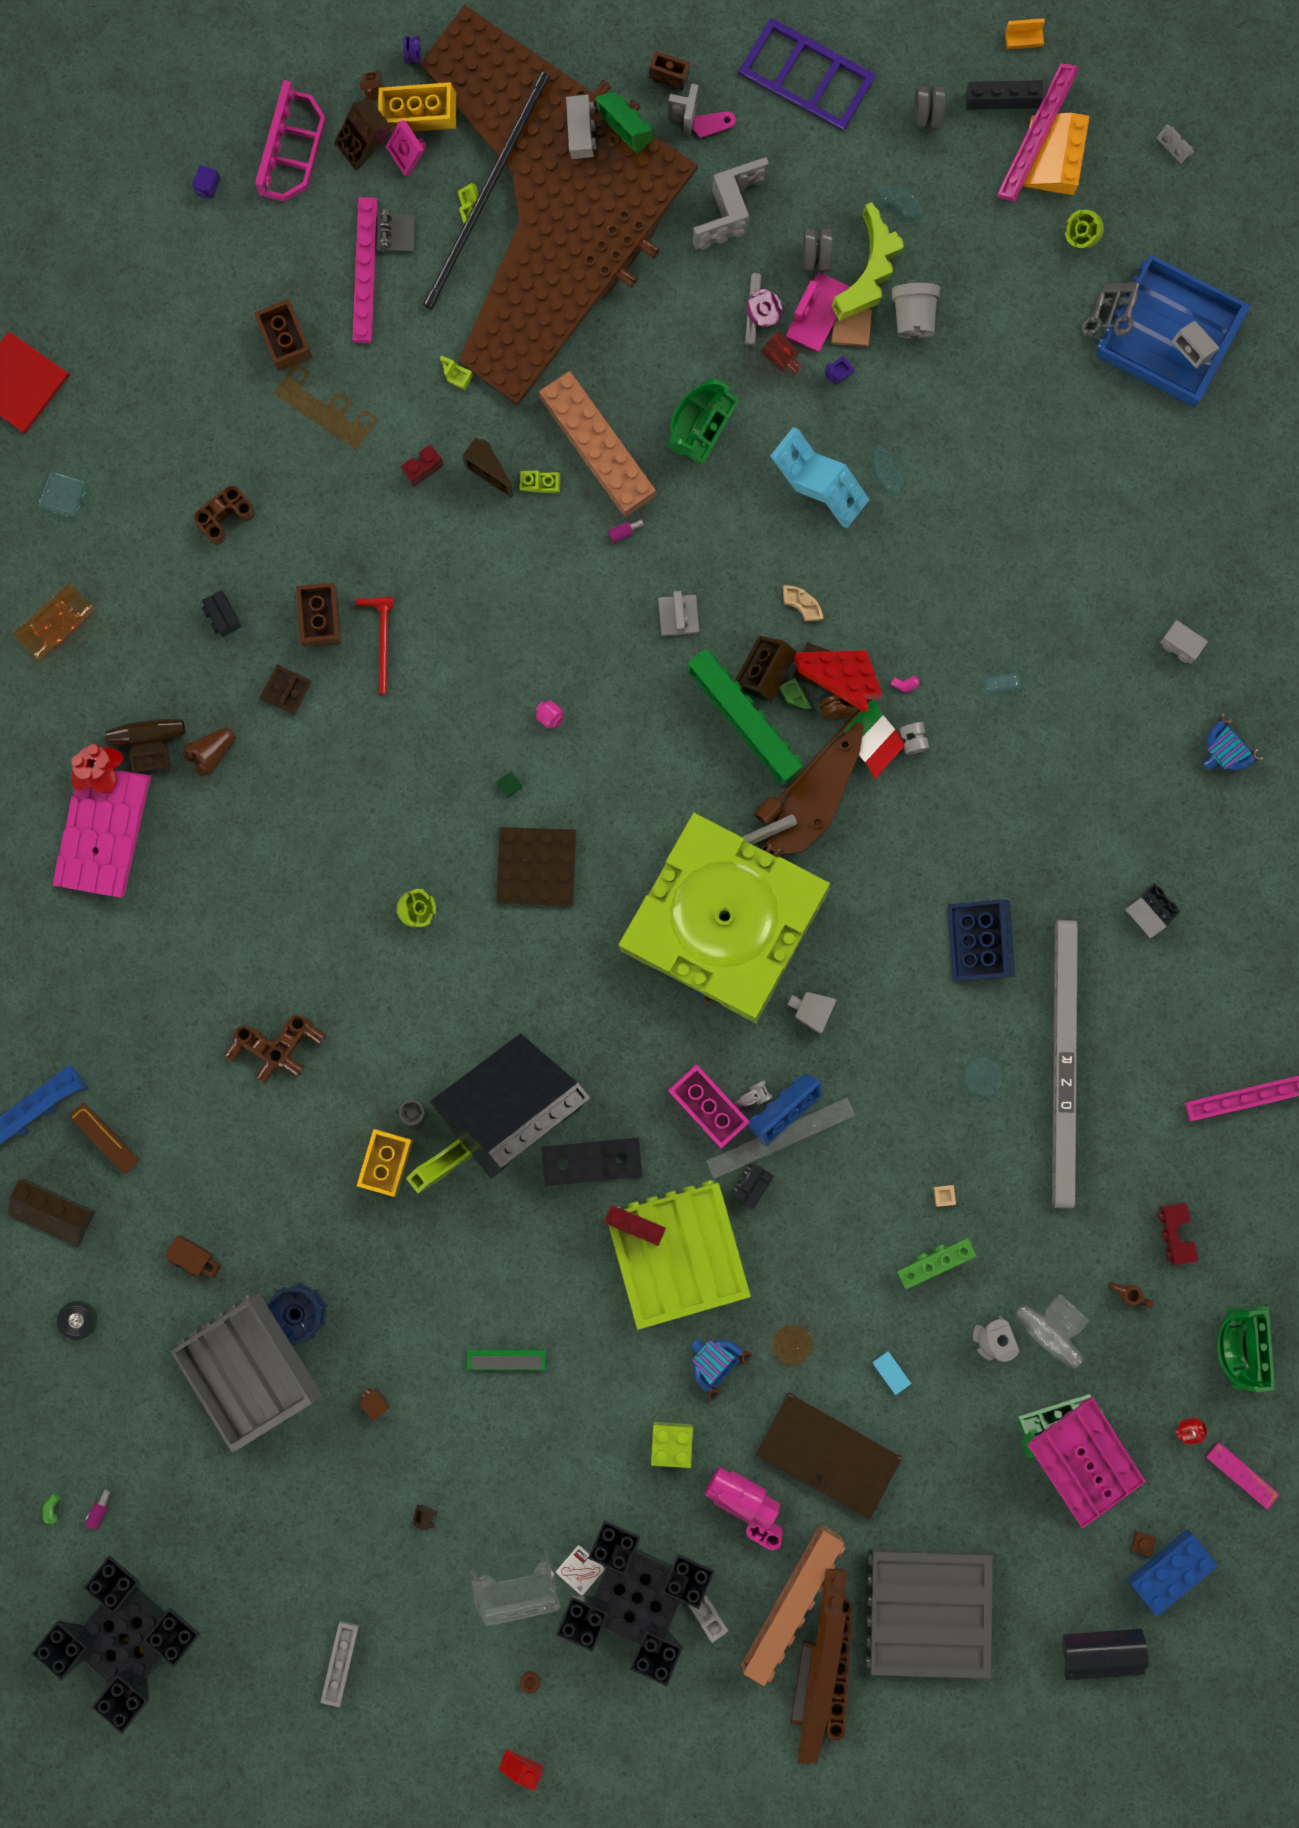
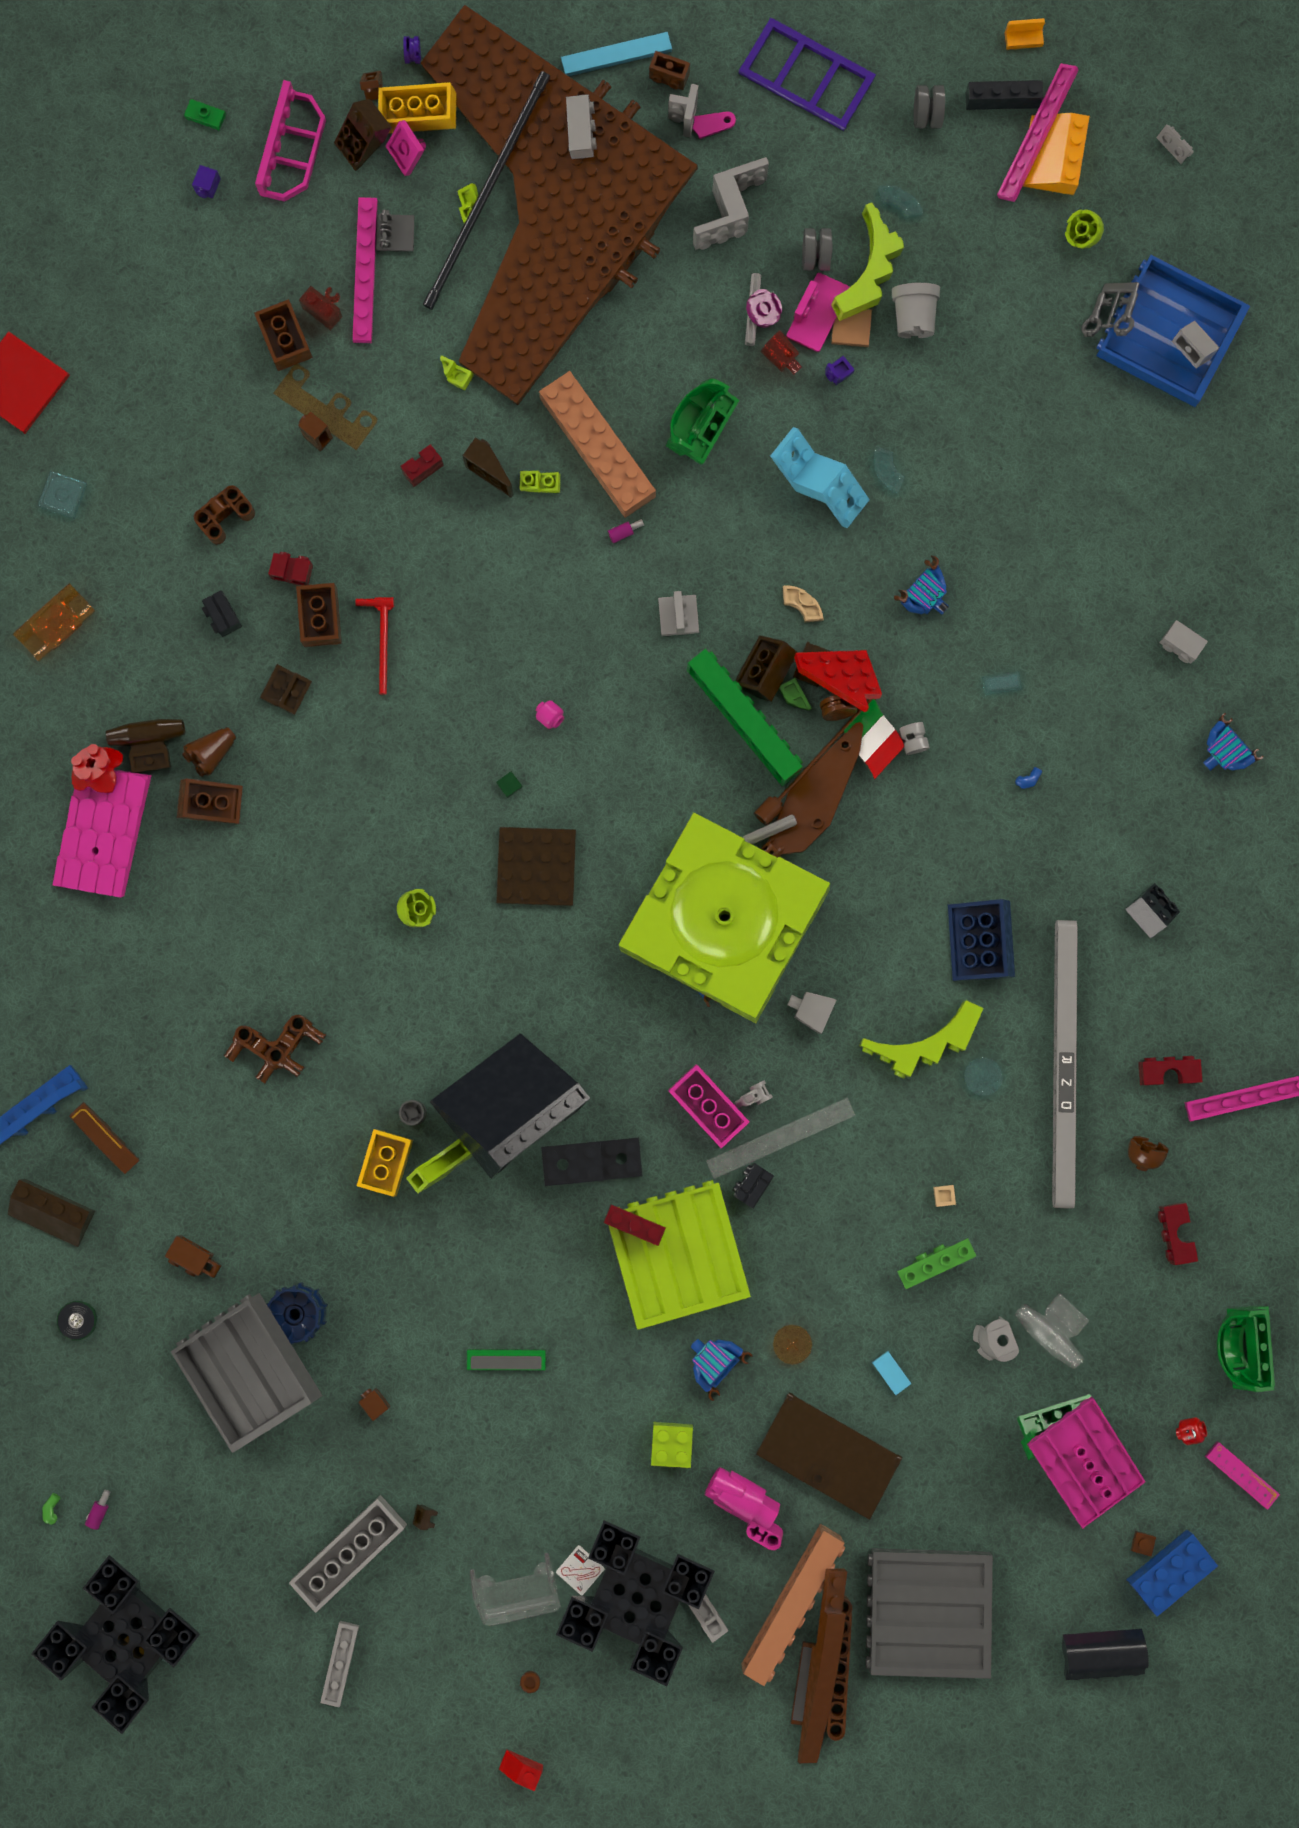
green slope [595,92,654,154] -> none
blue slope [749,1073,823,1147] -> none
dark pink arm [890,676,919,692] -> none
reddish brown piece [1108,1282,1154,1308] -> none
none -> reddish brown slope [177,778,243,824]
none -> green plate [184,99,226,131]
none -> dark red brick [268,552,313,586]
none -> light grey brick [289,1495,407,1613]
none -> reddish brown piece [298,411,333,452]
none -> clear red brick [299,286,342,331]
none -> medium azure tile [561,32,672,76]
none -> lime arch [859,1000,984,1079]
none -> torso [894,555,949,615]
none -> blue arm [1015,767,1042,789]
none -> reddish brown cylinder [1128,1136,1169,1171]
none -> dark red arch [1138,1056,1203,1085]

